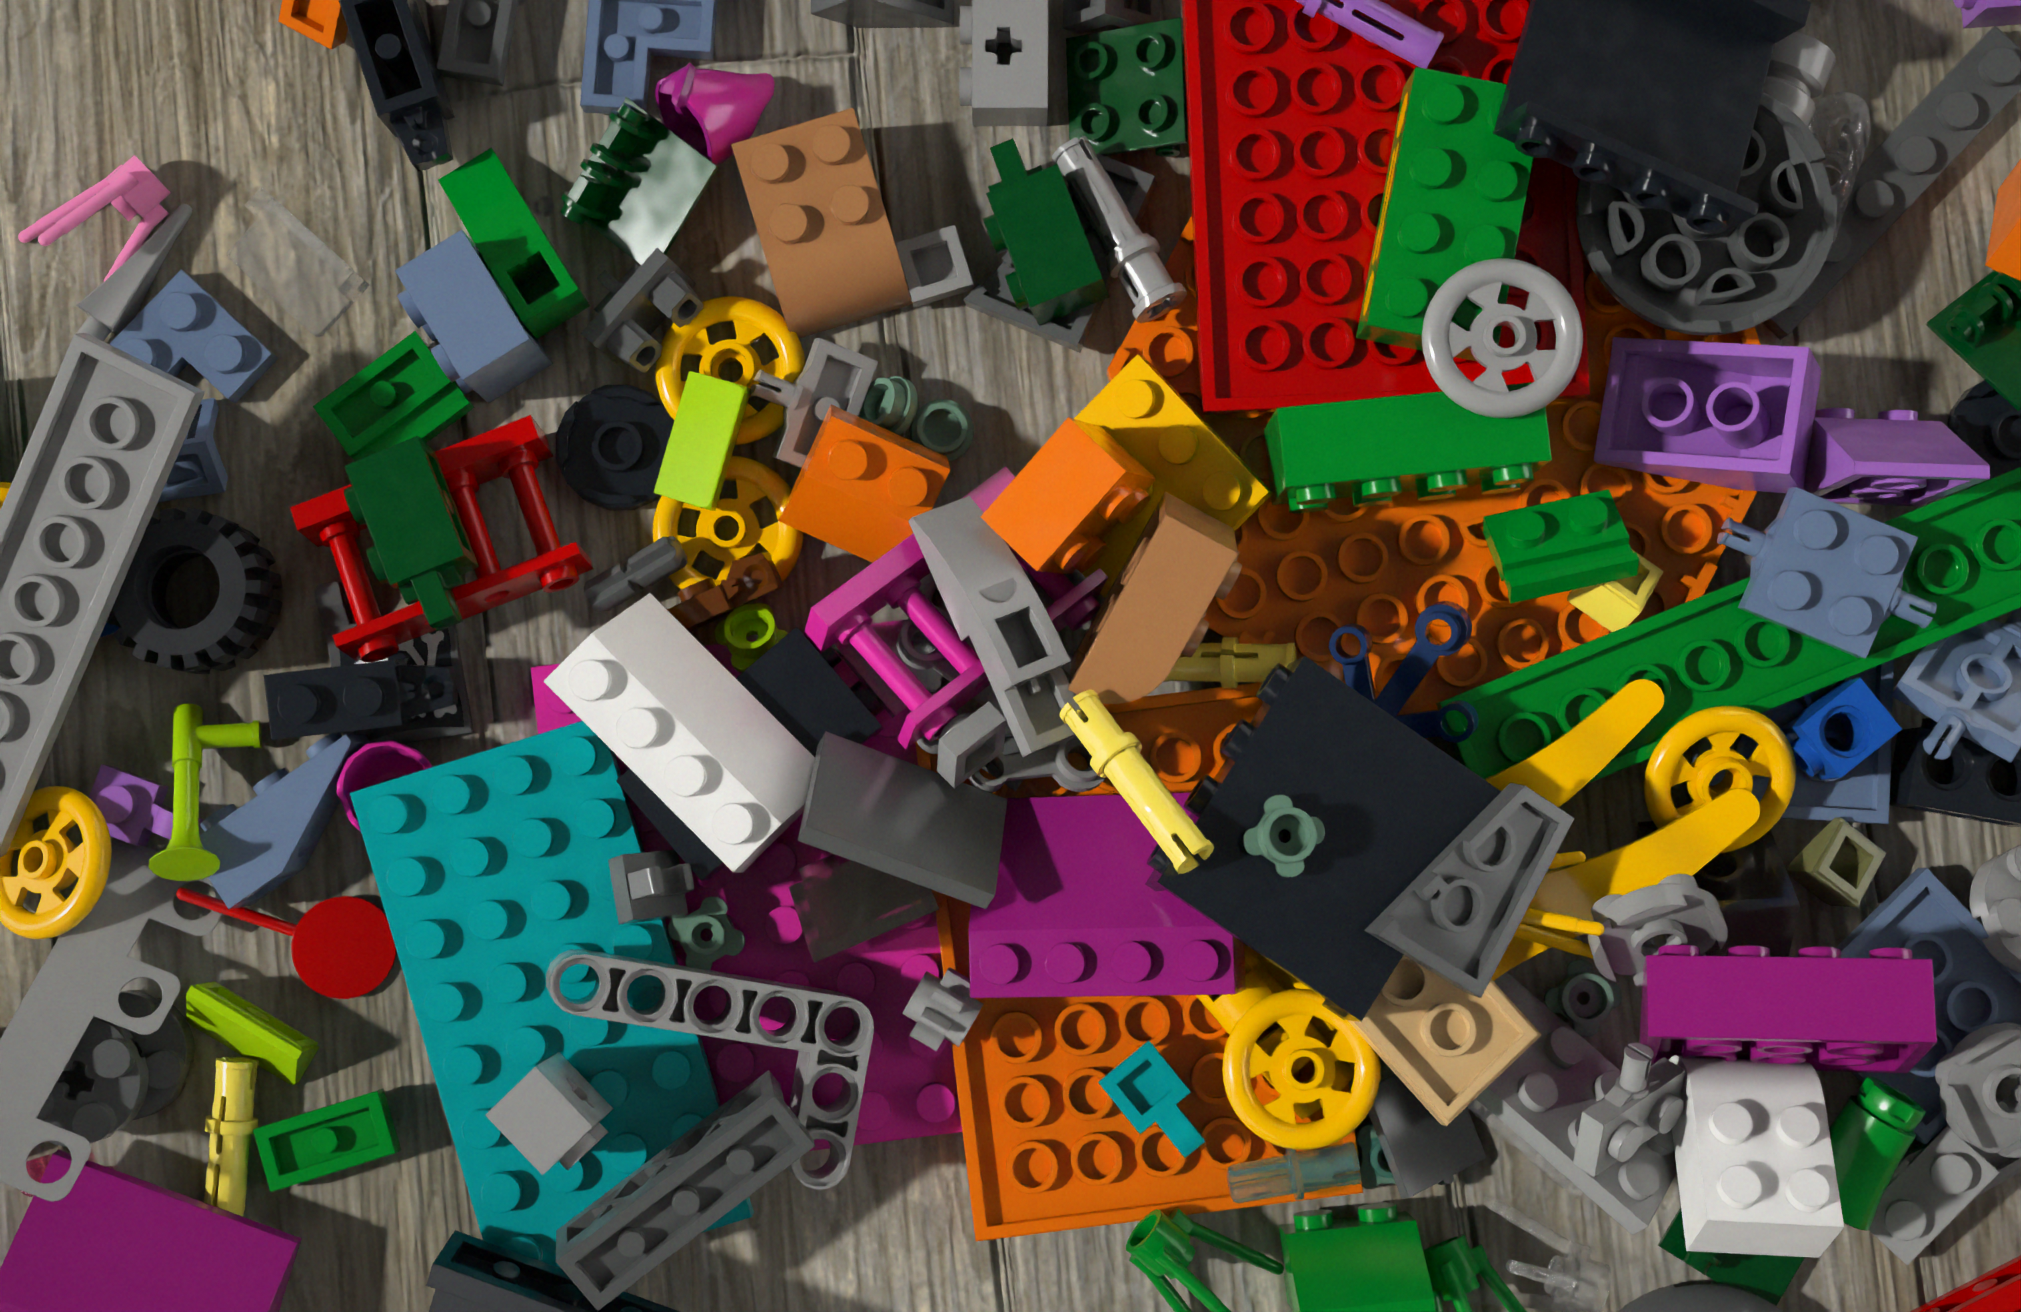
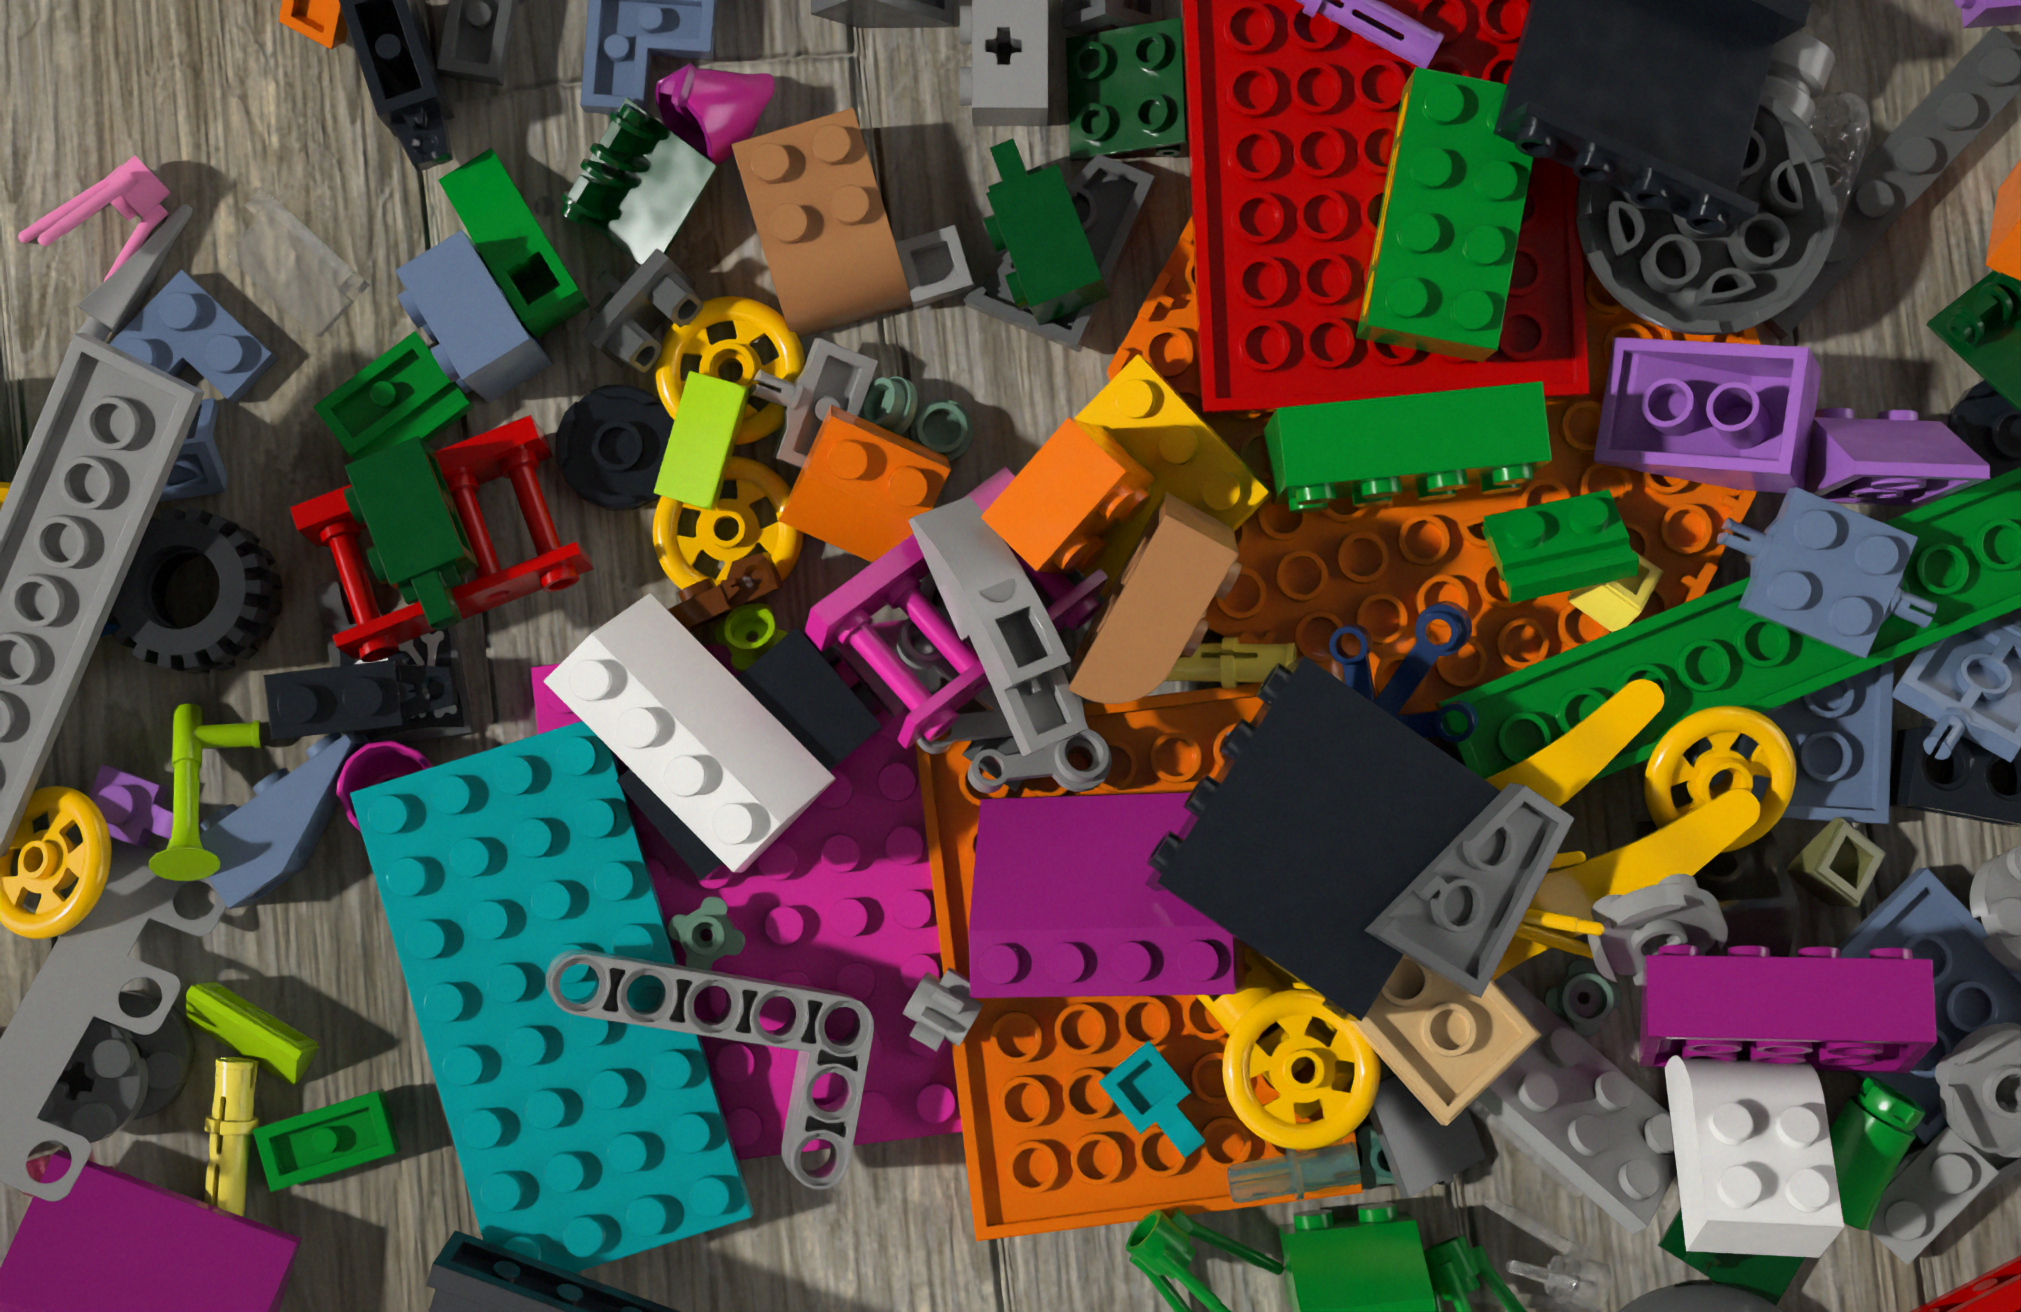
red piece [176,887,397,999] -> none
light grey brick [485,1052,613,1175] -> none
dark grey fence [556,1070,815,1311] -> none
dark grey piece [583,536,688,612] -> none
dark grey tile [608,850,694,925] -> none
clear smoke slope [789,854,943,963] -> none
dark grey tile [798,731,1007,909] -> none
light grey plate [937,701,1007,789] -> none
light grey pin [1052,136,1187,323] -> none
light yellow pin [1059,690,1214,874] -> none
sand green plate [1243,795,1325,877] -> none
light grey plate [1422,258,1583,418] -> none
light grey plate [1573,1043,1686,1178] -> none
blue brick [1781,677,1902,780] -> none

